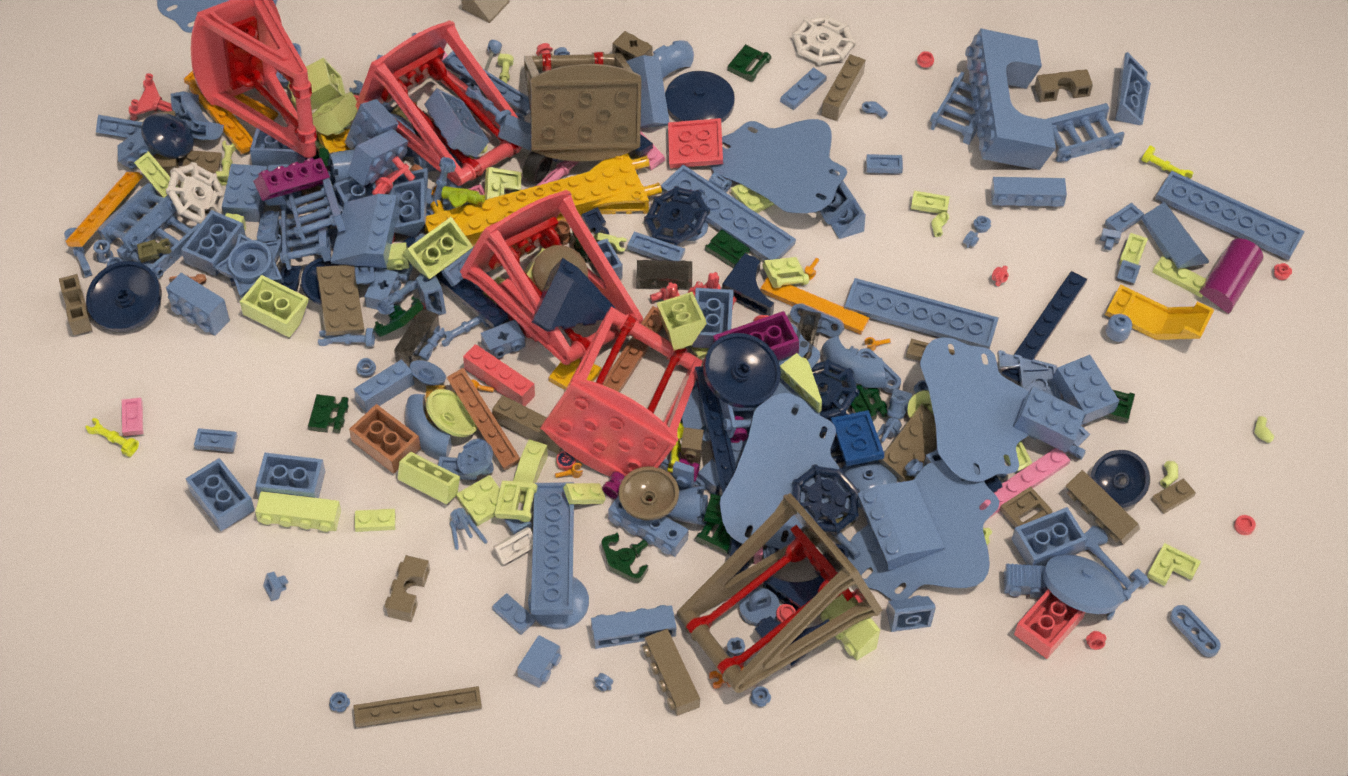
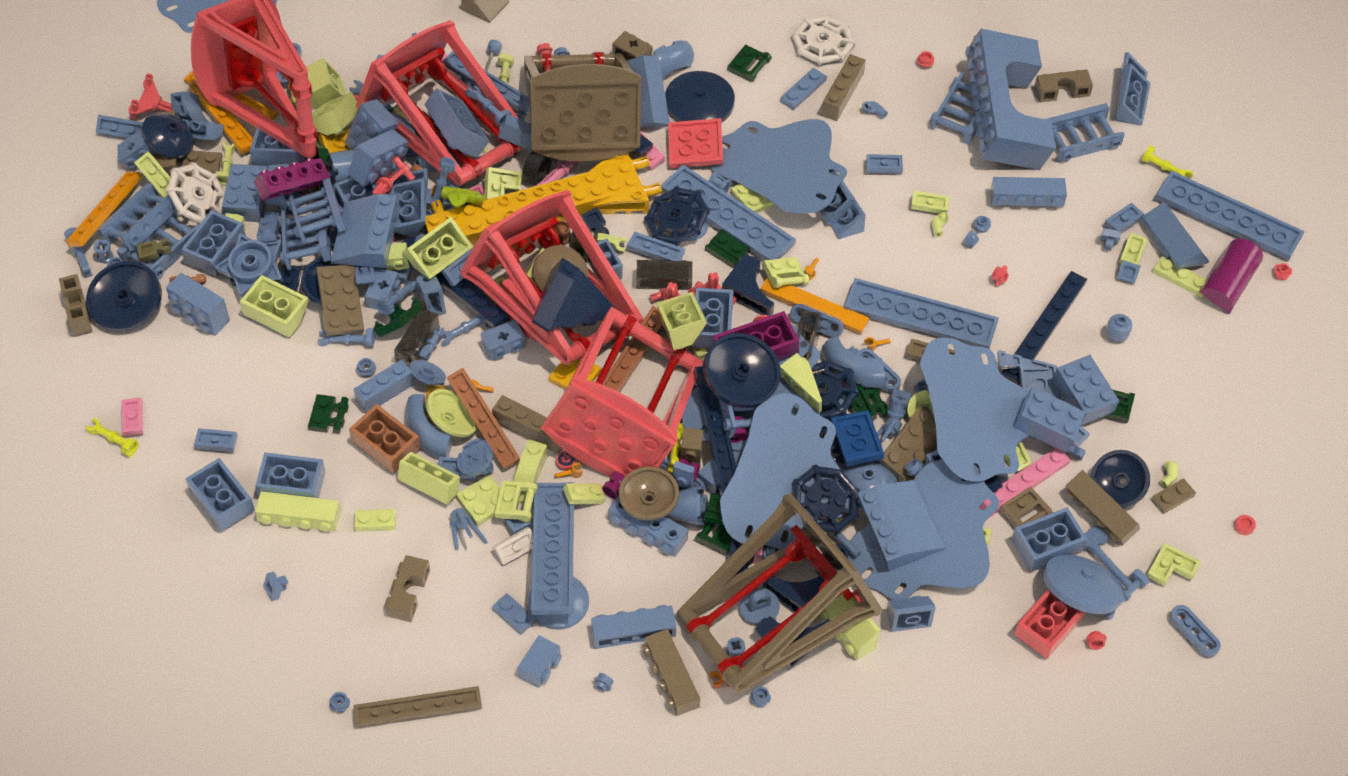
coral brick [463,344,535,406] -> none
dark green piece [601,533,648,583] -> none
coral plate [776,604,796,623] -> none
medium blue brick [1004,563,1047,598] -> none
yellow windscreen [1105,284,1215,340] -> none
yellowish green arm [1255,416,1274,443] -> none

